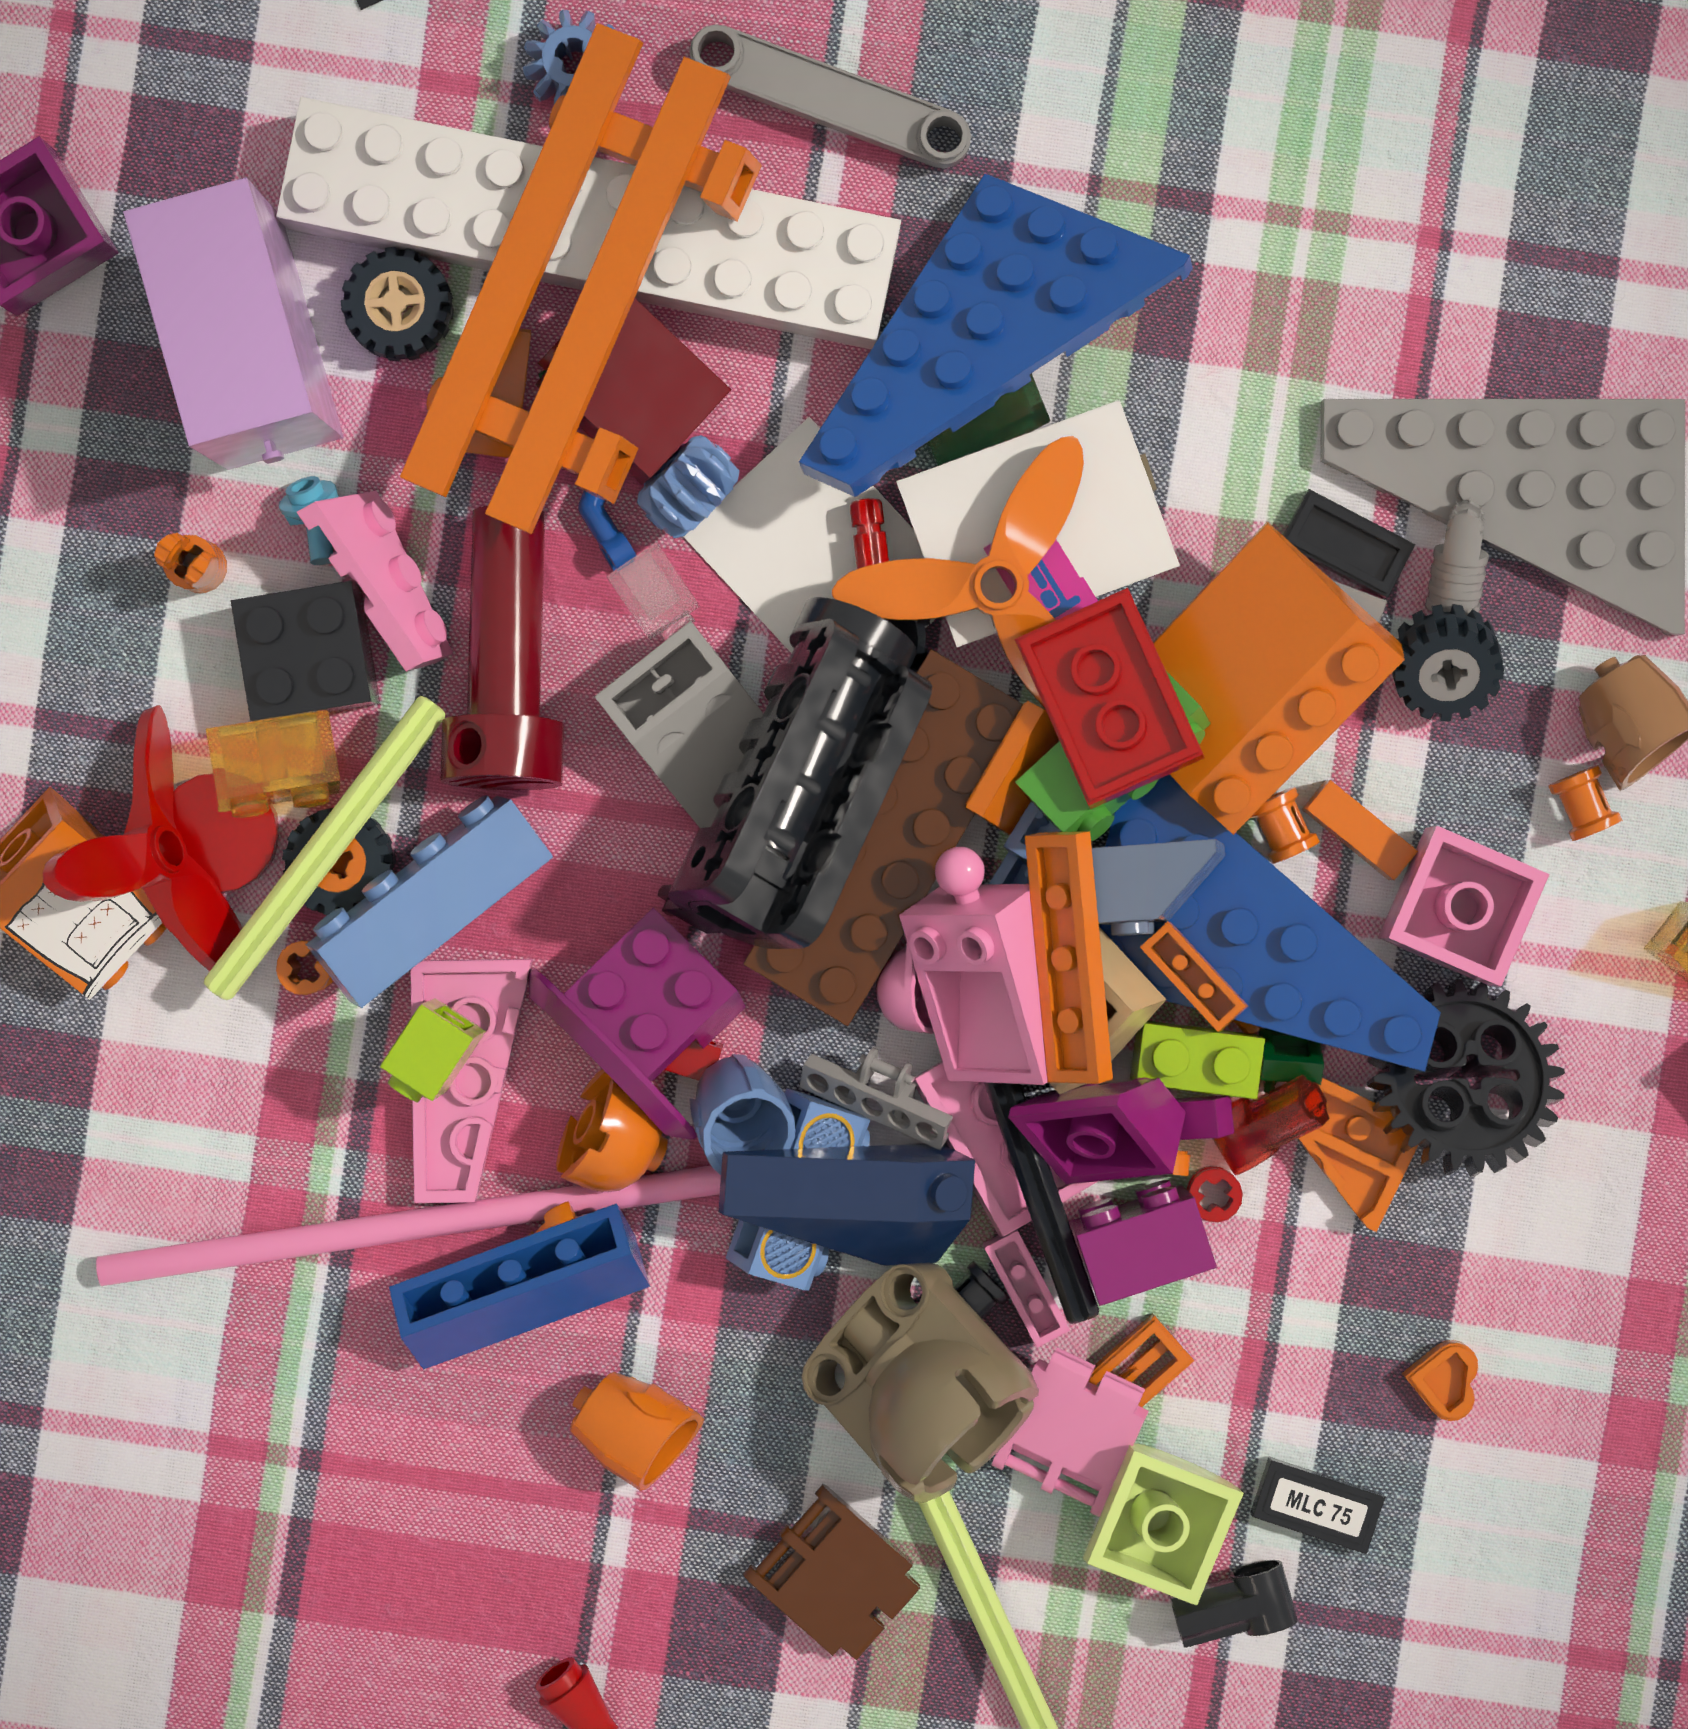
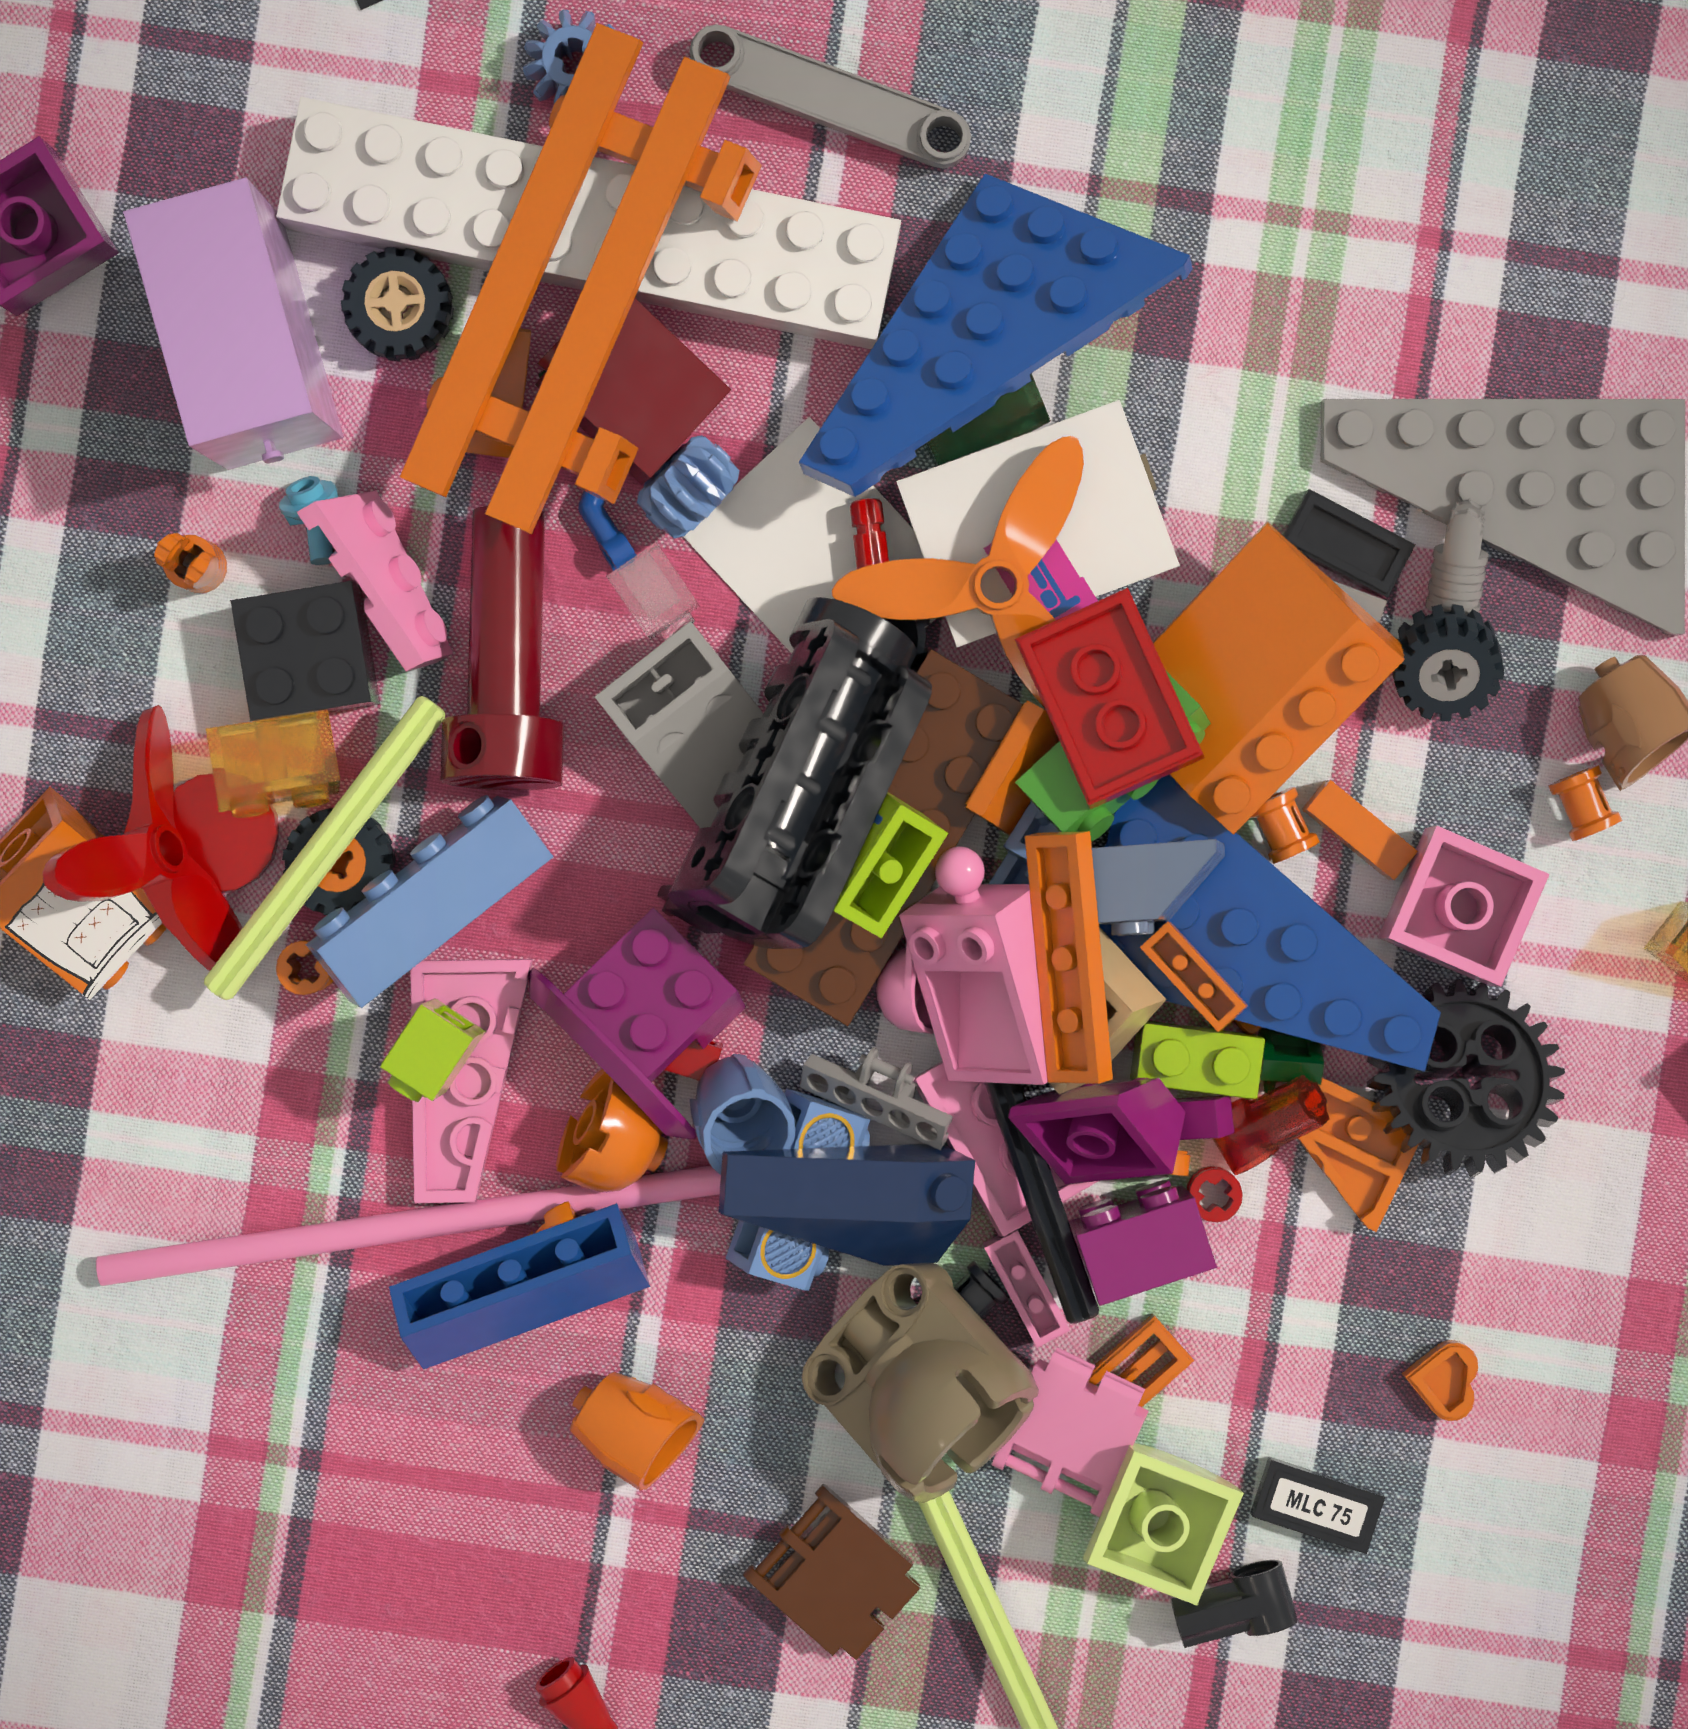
none -> lime brick [833,792,948,939]

